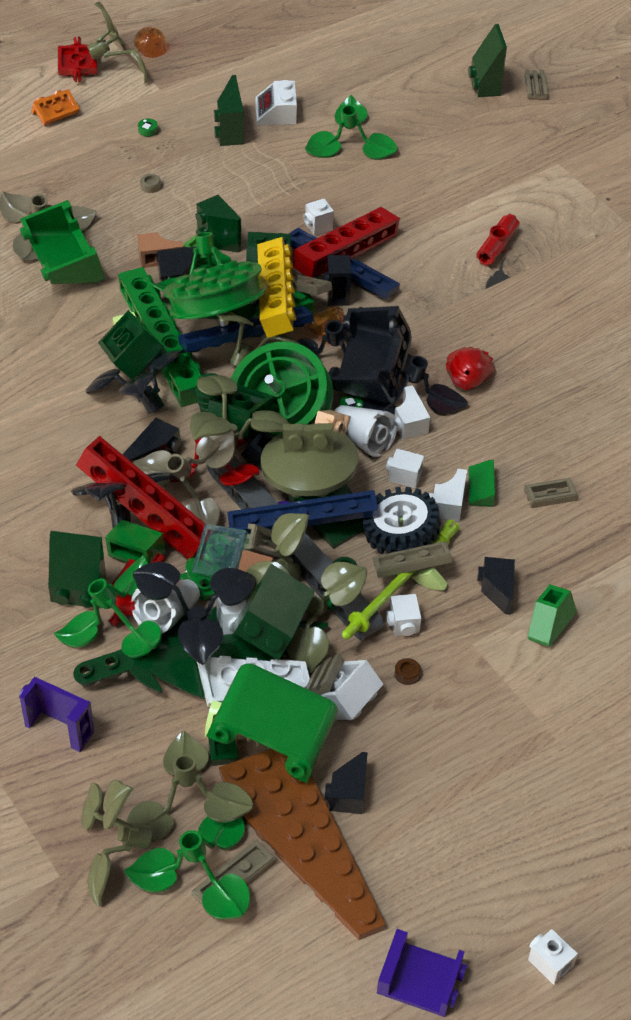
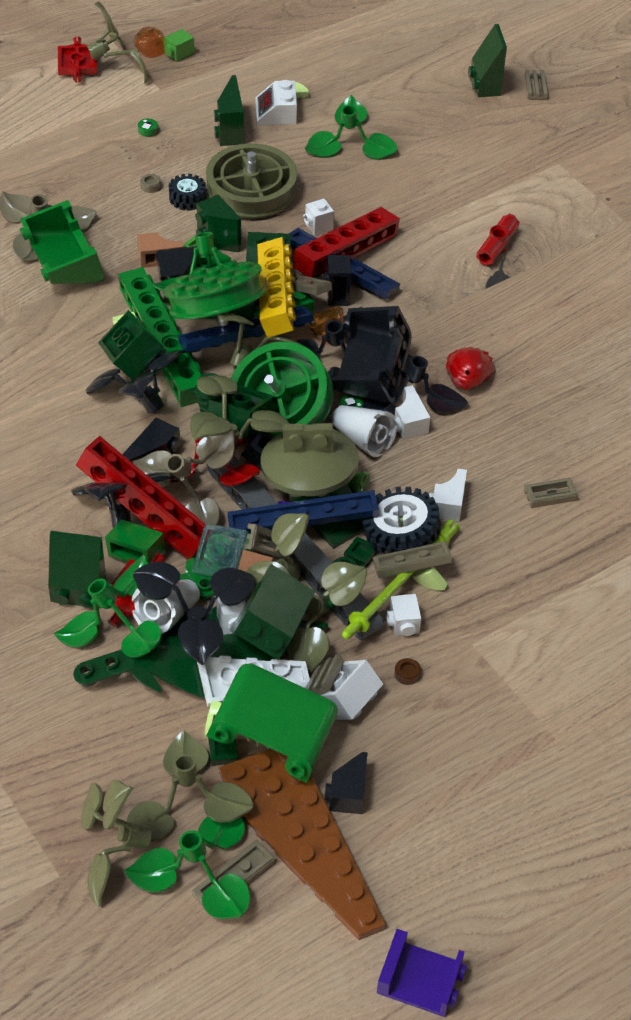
dark purple panel [19,676,94,752] -> none
orange bracket [31,89,80,126] -> none
light nougat brick [315,410,350,435] -> none
white brick [386,449,424,488] -> none
green slope [468,460,495,506] -> none
black slope [477,557,515,615] -> none
green slope [528,584,577,647] -> none
white brick [528,929,578,985] -> none
none -> bright green brick [164,29,195,62]
none -> black wheel [169,174,206,211]
none -> olive wheel [206,143,297,218]
none -> yellowish green tile [295,82,309,99]
none -> dark green tile [344,536,378,568]
none -> bright green wheel [347,470,370,493]

